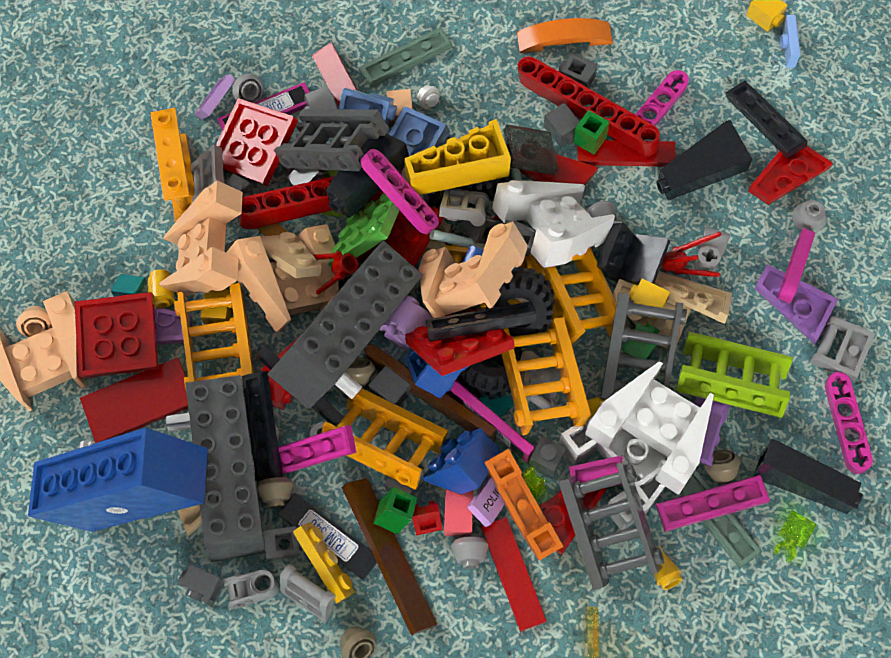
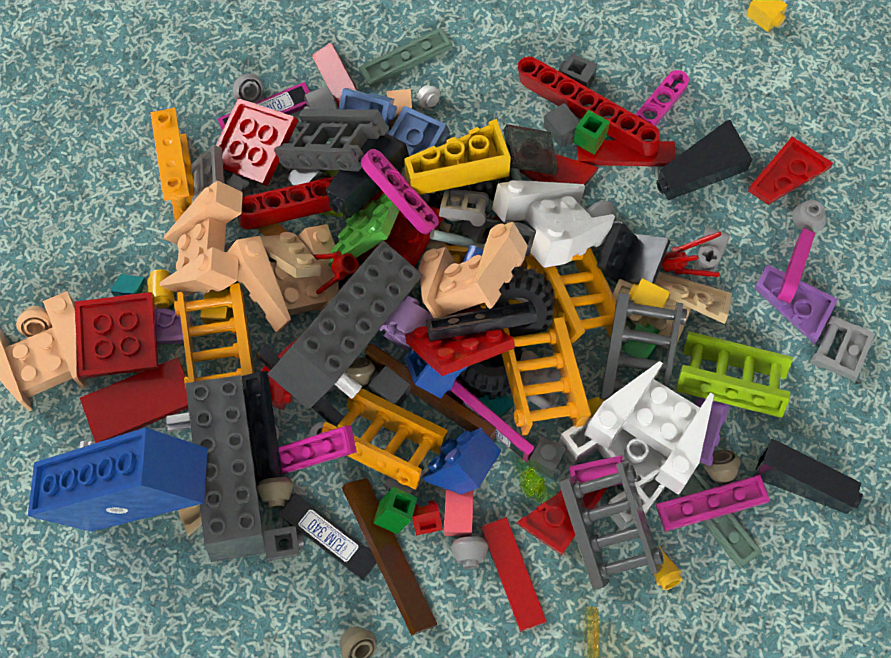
dark grey brick [178,564,224,607] -> none
lavender tile [195,74,235,120] -> none
light grey piece [223,570,280,609] -> none
light grey plate [280,564,336,623] -> none
yellow plate [293,522,355,603] -> none
lavender tile [467,475,504,527] -> none
orange slope [484,449,563,561] -> none
orange slope [517,18,613,53] -> none
black tile [726,81,808,158] -> none
clear neon green plate [773,510,817,563] -> none
light blue plate [780,15,801,68] -> none
dark pink beam [825,372,873,474] -> none

